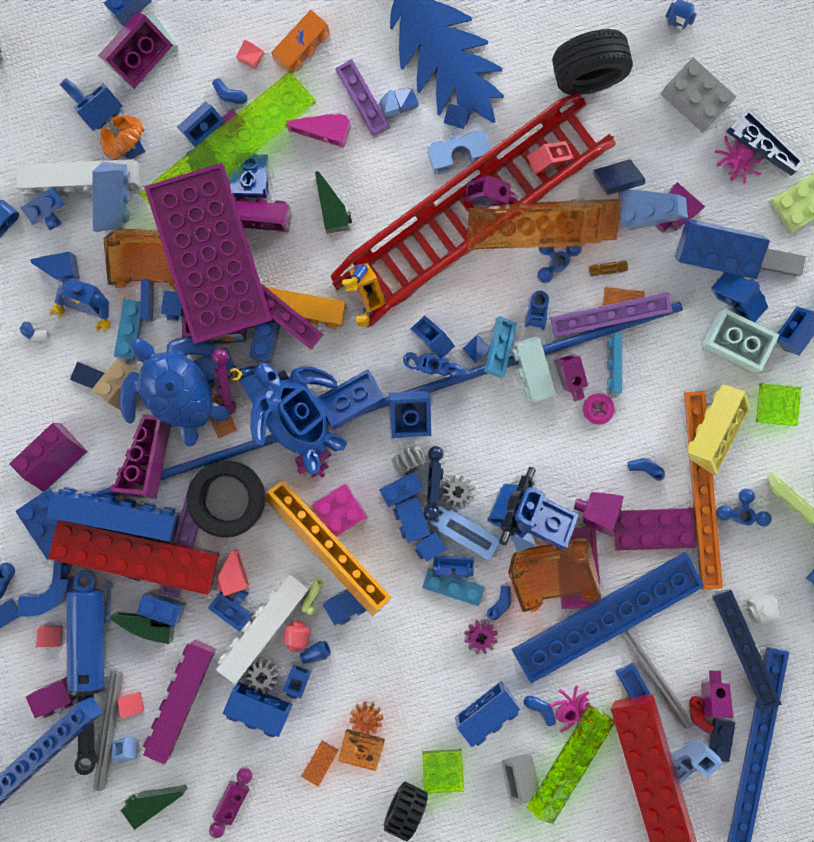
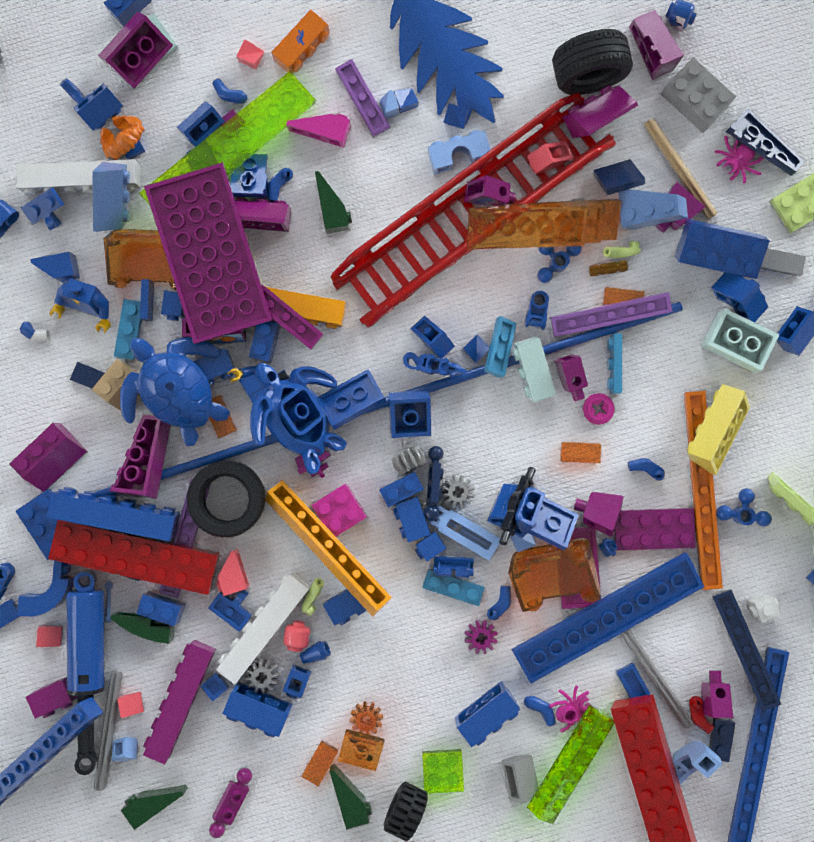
magenta plate [212,349,237,415] -> none
torso [342,263,385,327] -> none
clear neon green plate [756,383,801,427] -> none
none -> blue plate [200,672,229,702]
none -> blue arm [268,168,293,202]
none -> dark green slope [329,764,373,830]
none -> clear orange tile [560,442,601,463]
none -> magenta slope [563,85,638,138]
none -> blue plate [599,538,617,557]
none -> yellowish green arm [603,241,641,258]
none -> wedge [629,10,684,80]
none -> tan axle [644,119,717,219]

